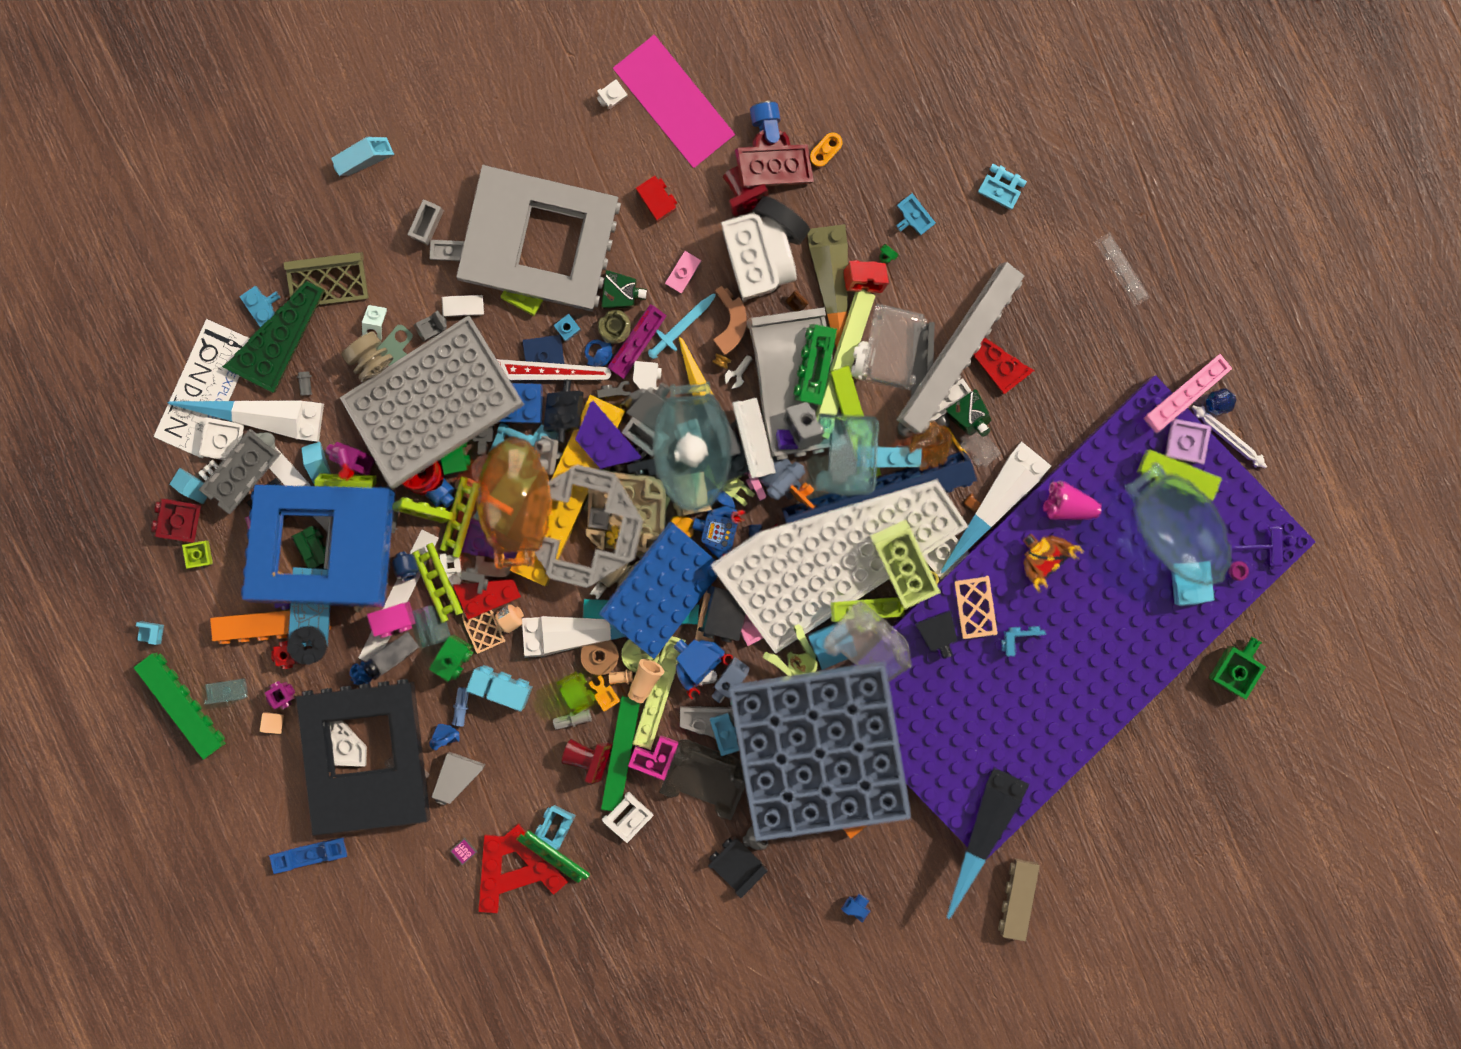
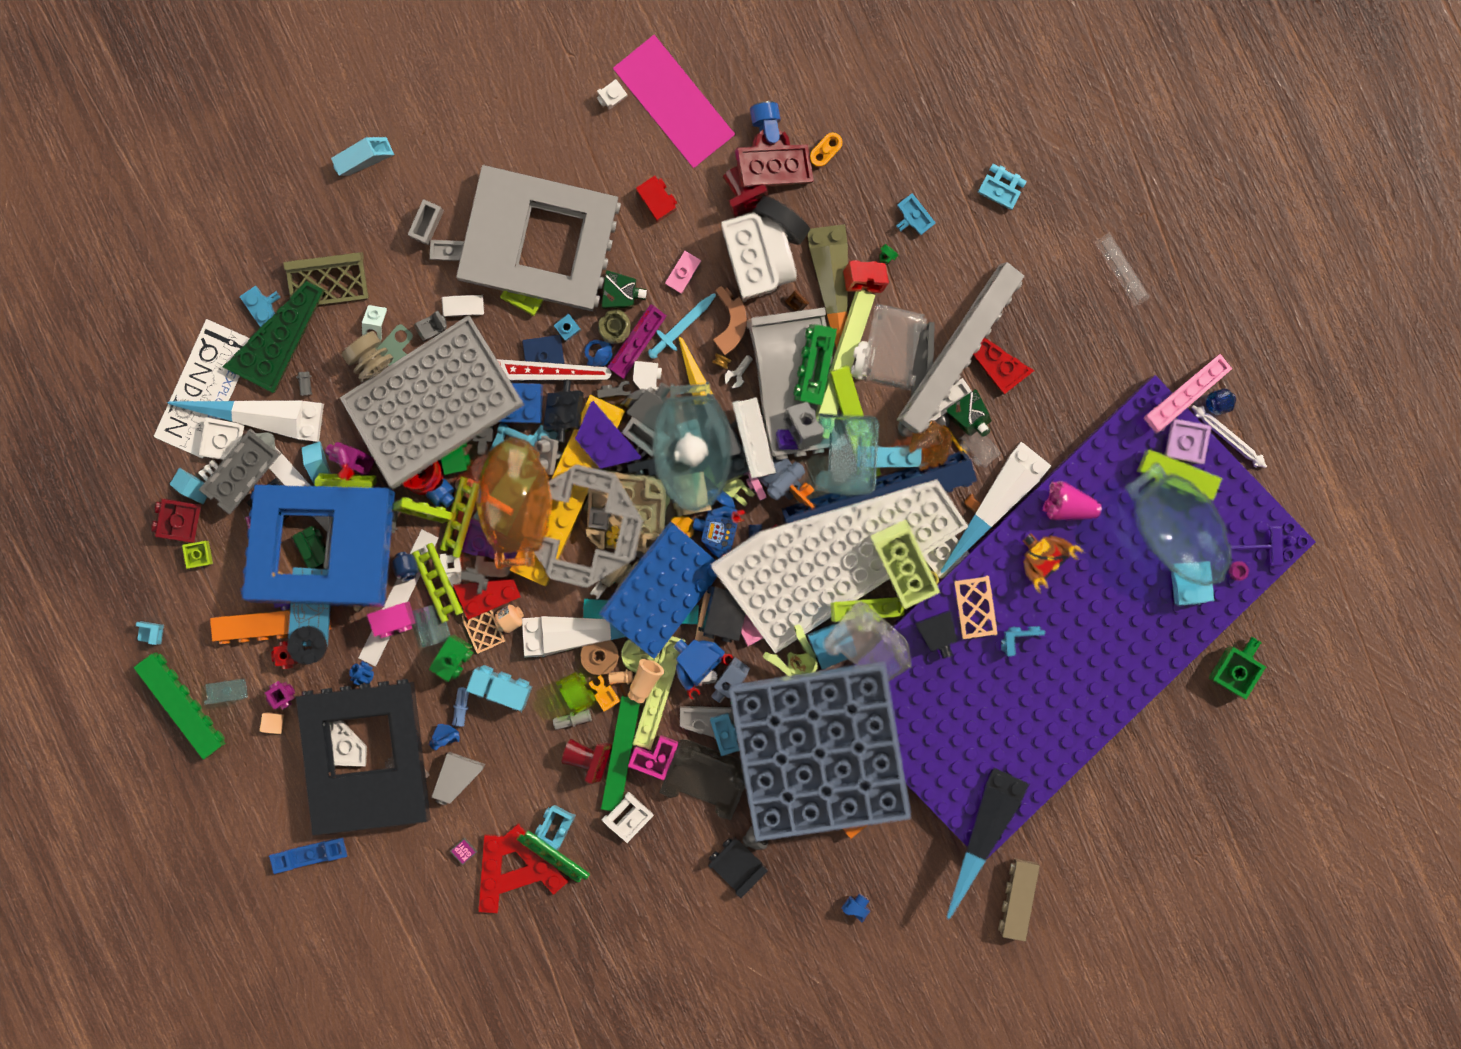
window [363,632,419,681] -> none

